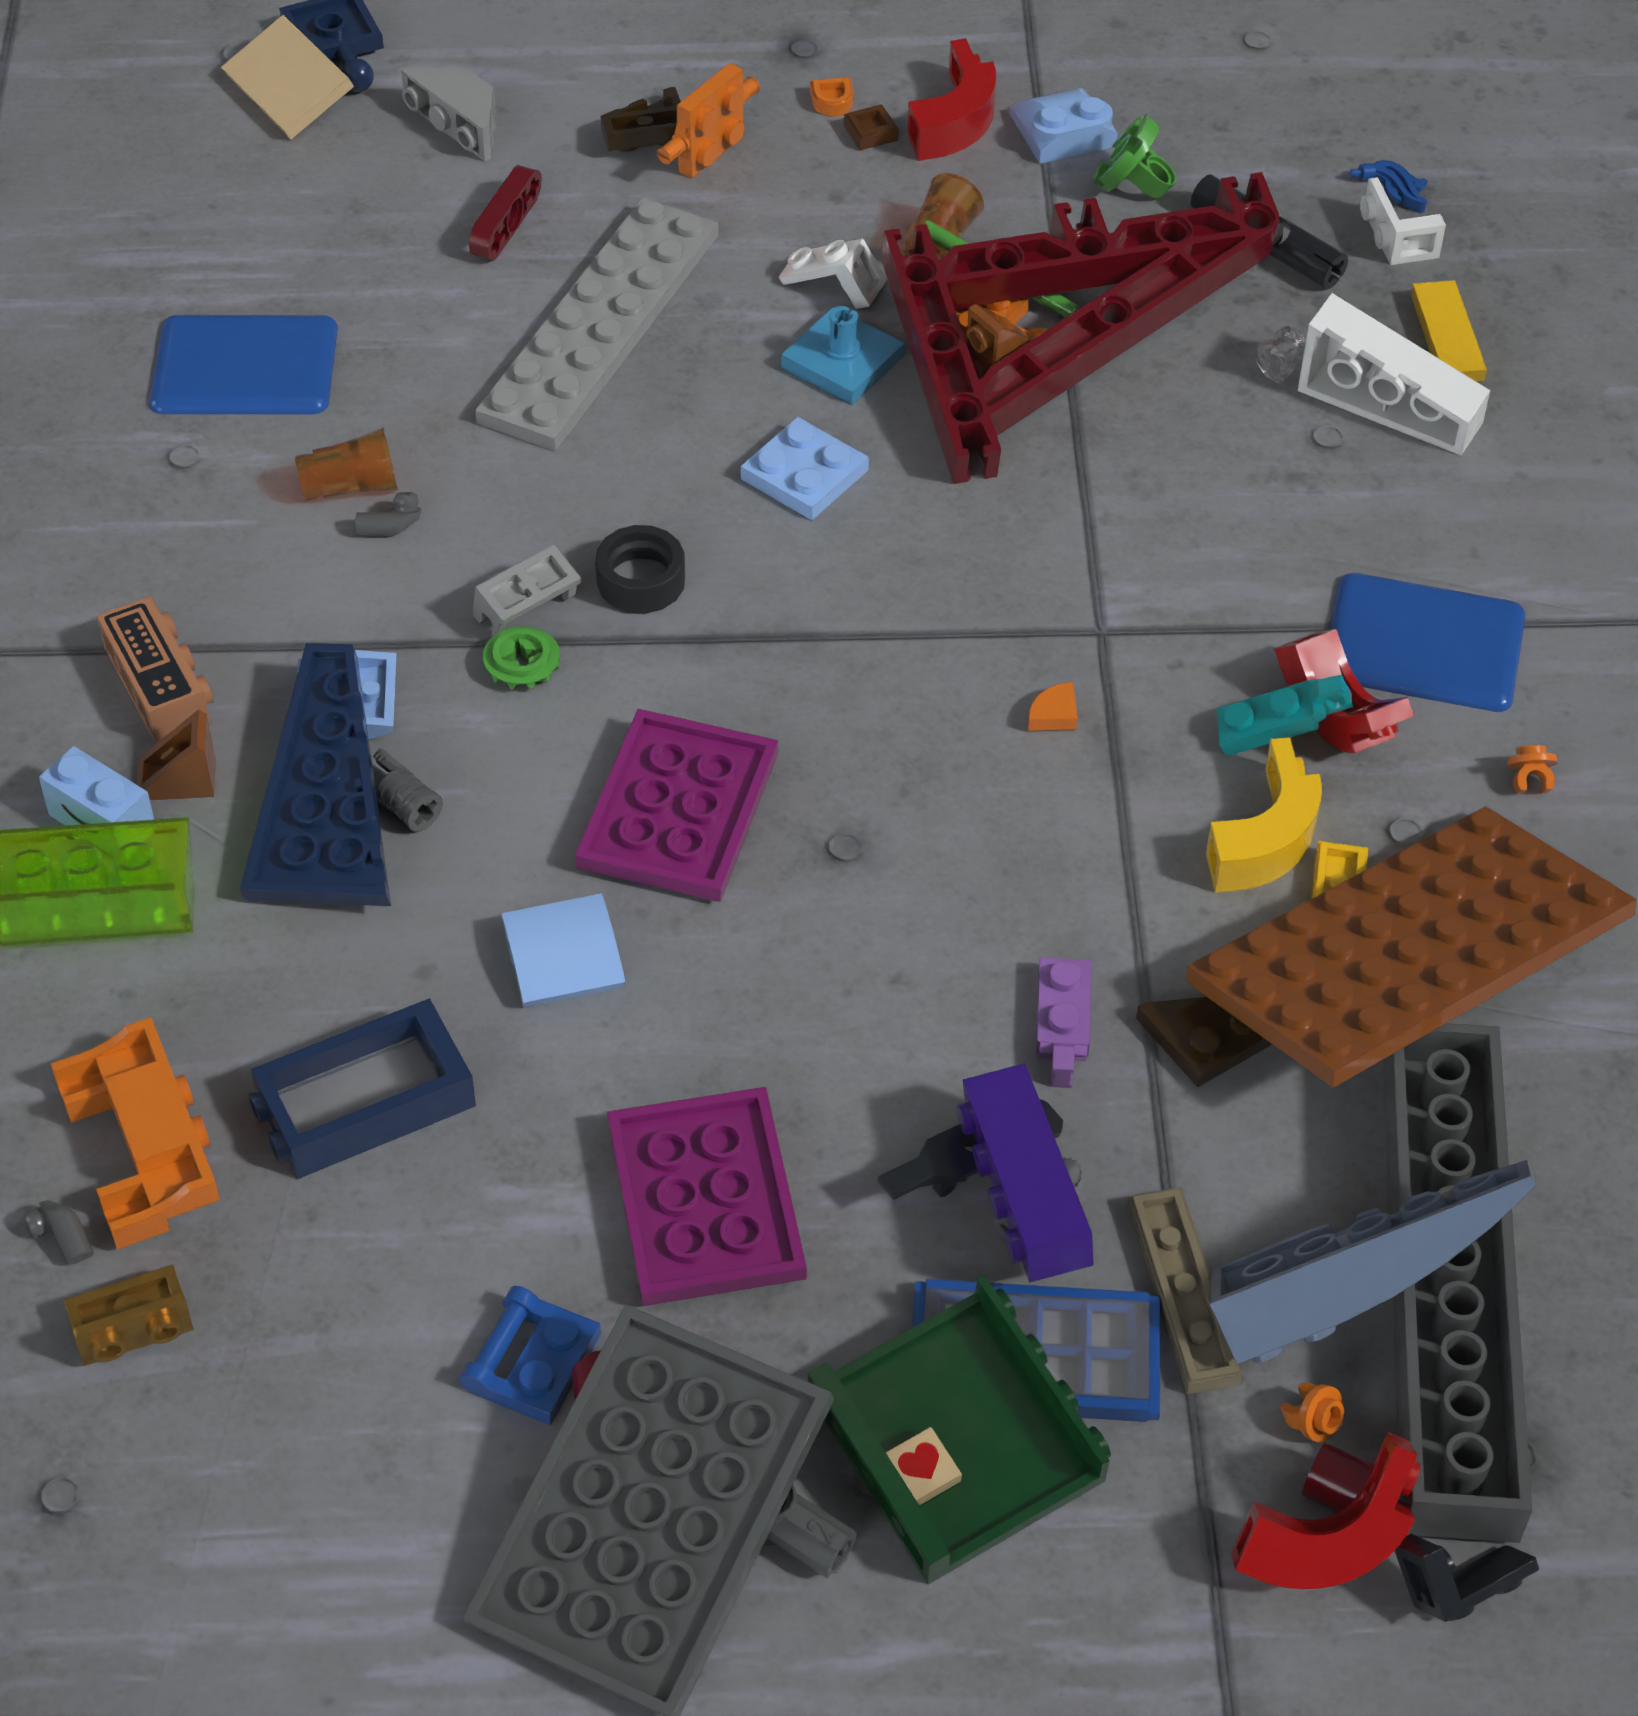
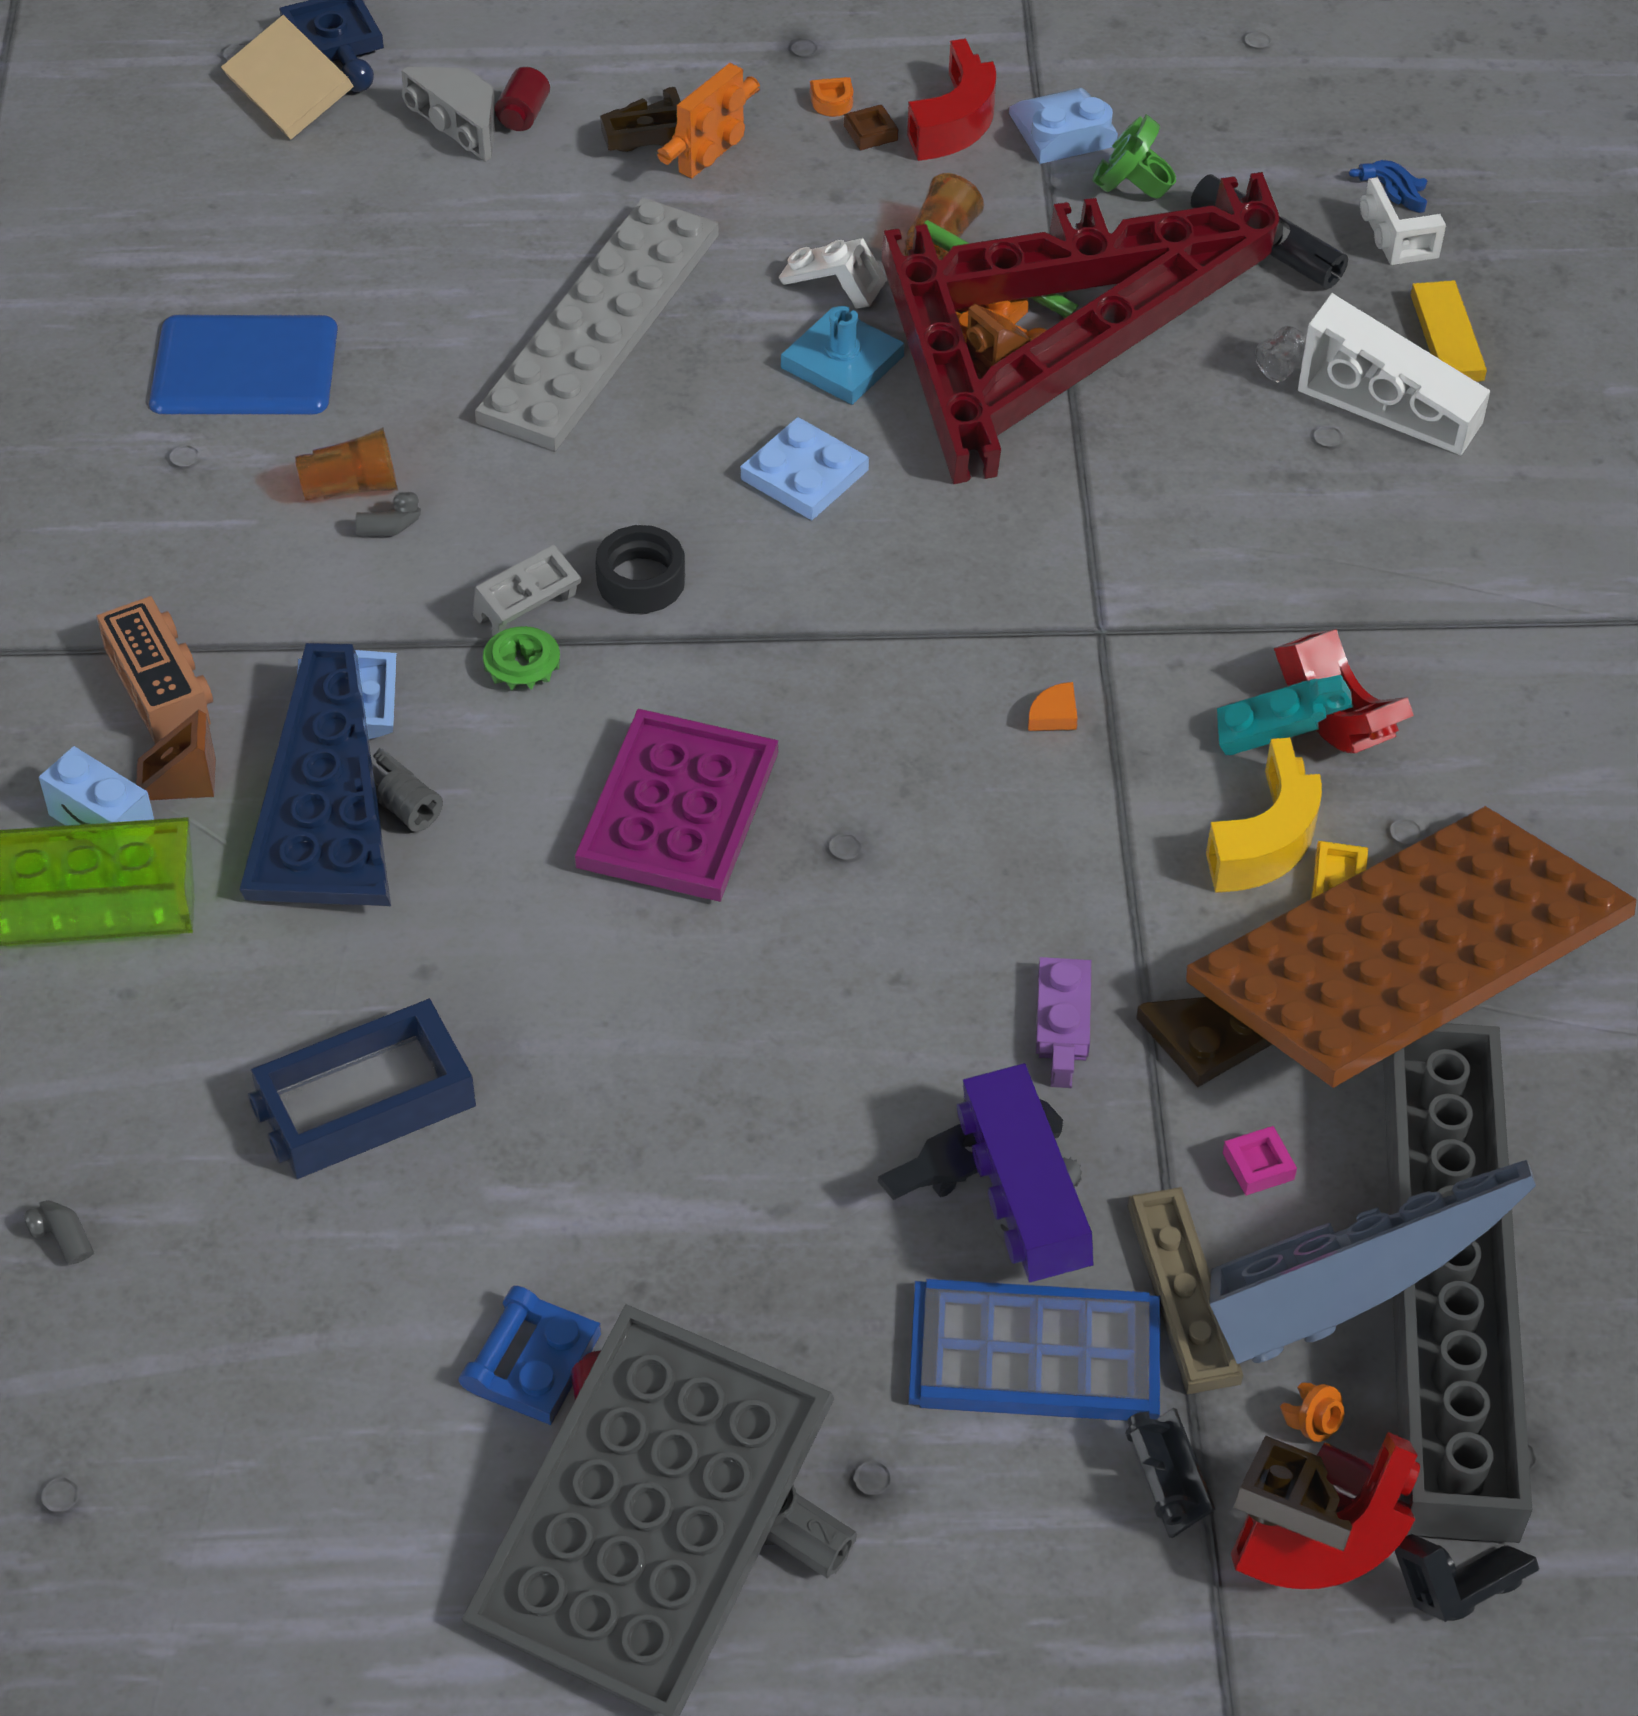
orange bracket [50,1017,220,1250] -> none
pearl gold bracket [64,1264,194,1366] -> none
dark red beam [469,165,542,261] -> none
light blue slope [501,893,626,1008] -> none
magenta plate [607,1087,807,1306] -> none
dark green panel [808,1275,1111,1585] -> none
tan tile [886,1427,962,1505] -> none
blue piece [1329,572,1525,712] -> none
orange plate [1507,745,1558,794] -> none
none -> dark red brick [495,67,550,131]
none -> black hinge [1125,1408,1216,1538]
none -> dark pink plate [1222,1126,1297,1196]
none -> dark brown wing [1233,1435,1352,1551]

